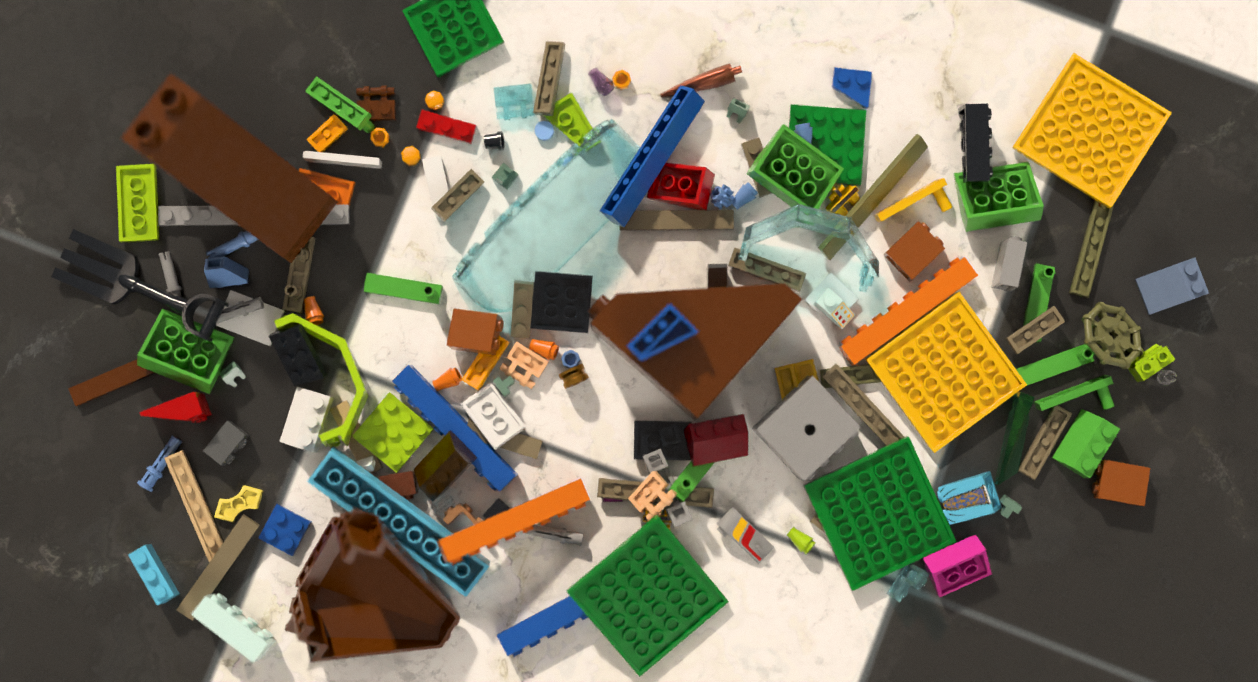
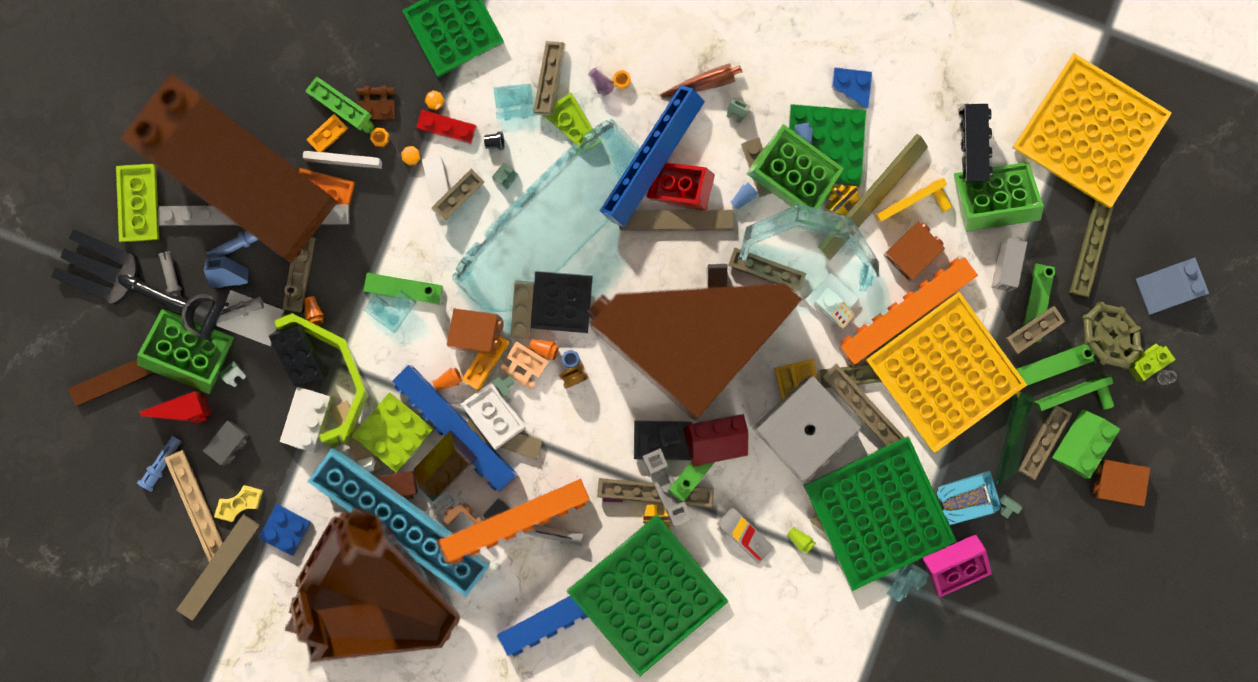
medium azure brick [128,544,180,605] -> none
light aqua brick [191,593,276,663] -> none
light blue tile [535,121,554,141] -> none
blue wedge [627,304,698,362] -> none
light nougat plate [628,471,677,521] -> none
medium blue gear [711,184,734,209] -> none
none -> clear light blue plate [364,290,417,333]

